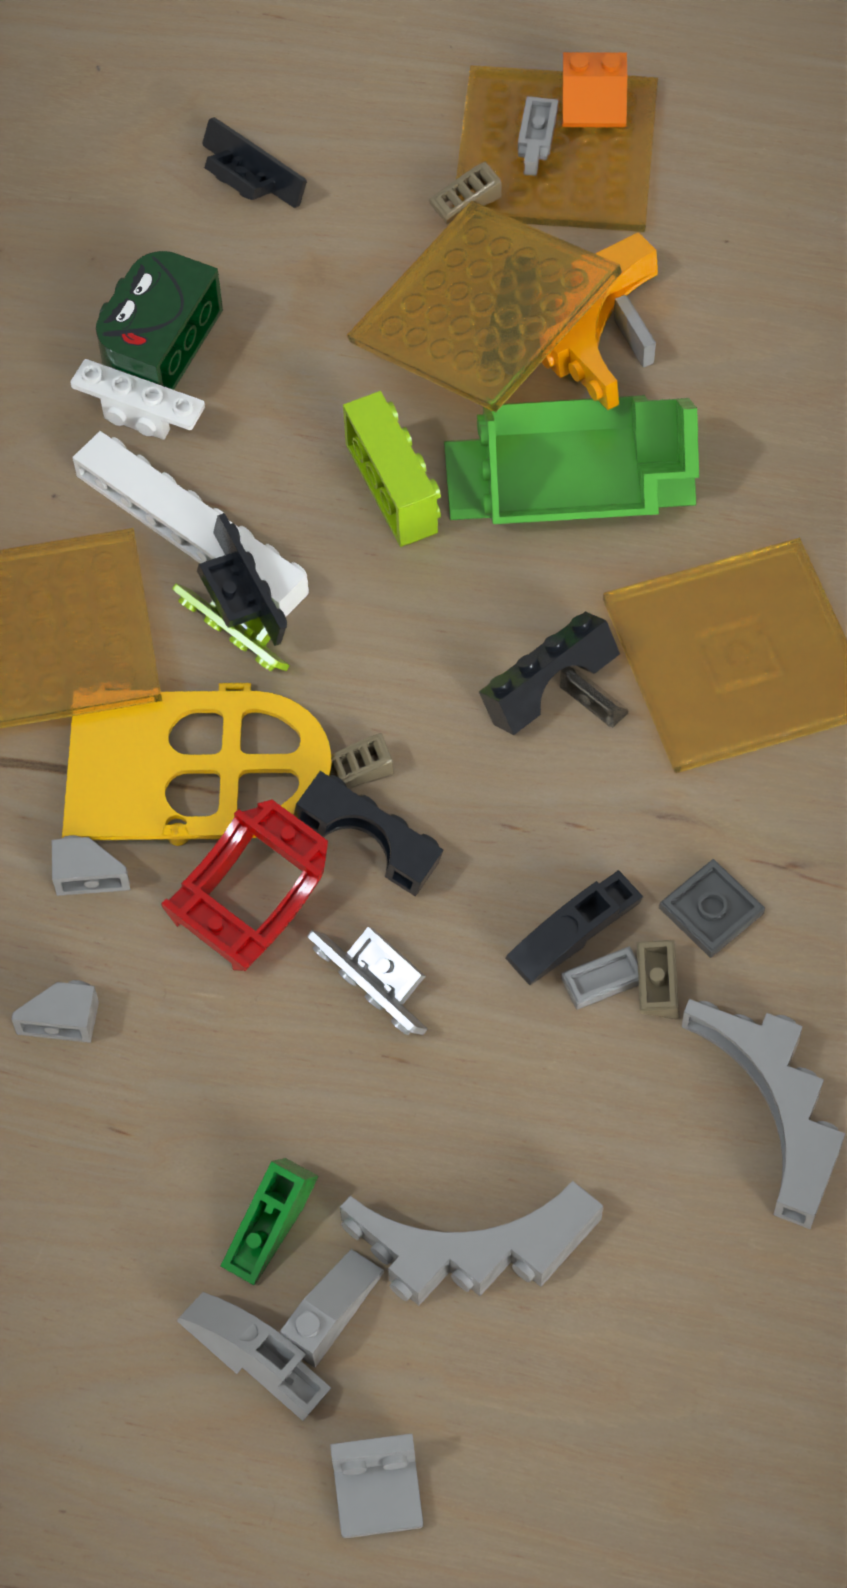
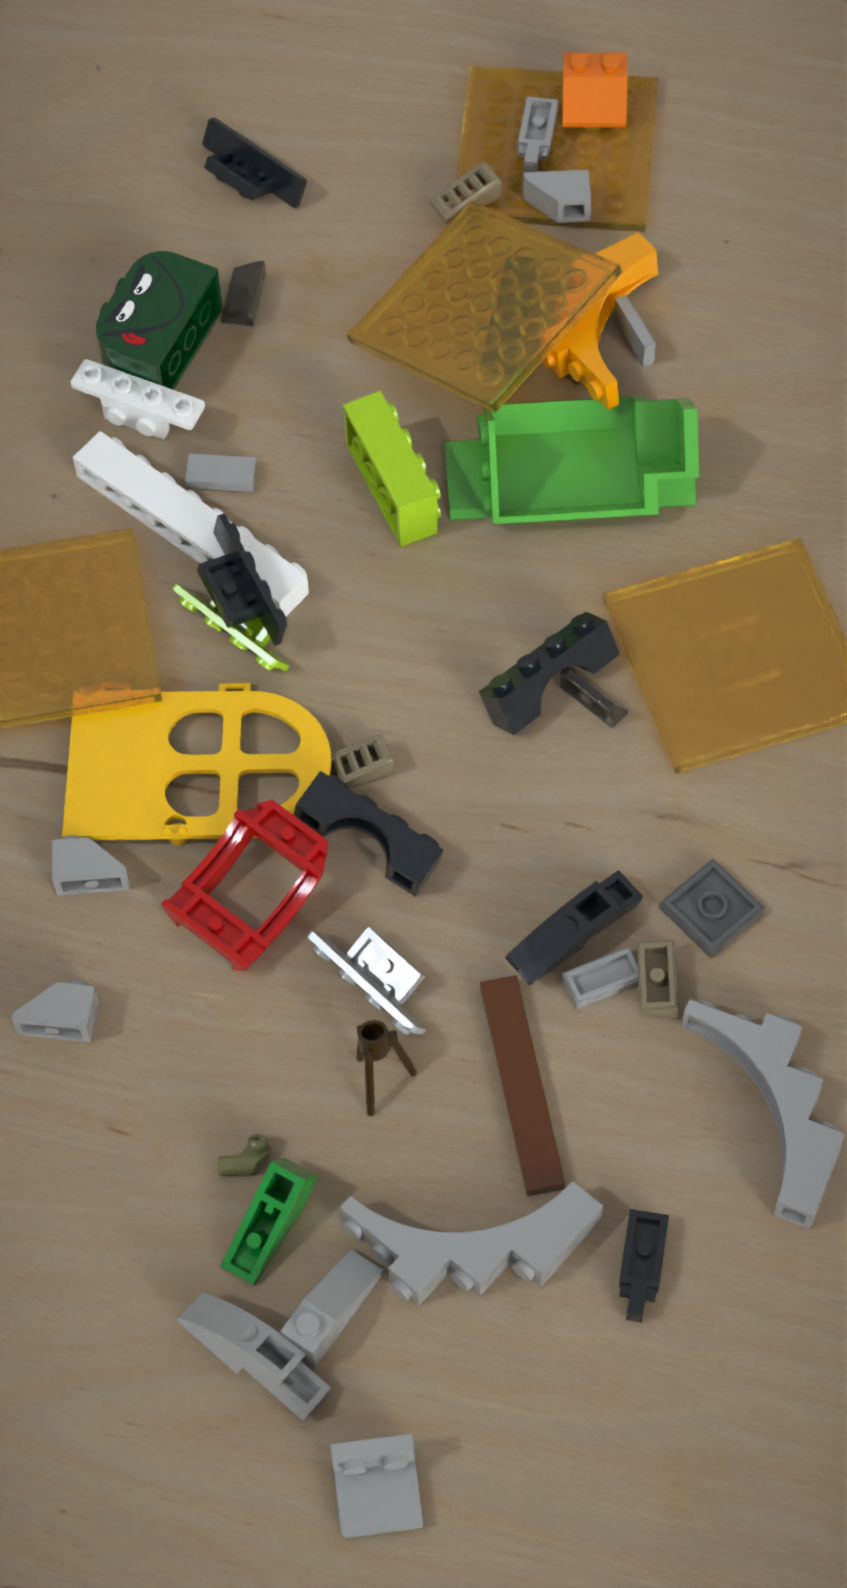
none -> light grey tile [185,453,257,492]
none -> olive arm [218,1134,271,1176]
none -> clear smoke slope [221,261,266,326]
none -> dark brown plant [356,1020,417,1116]
none -> reddish brown tile [480,975,565,1196]
none -> light grey slope [523,169,591,223]
none -> black hinge [619,1209,669,1323]

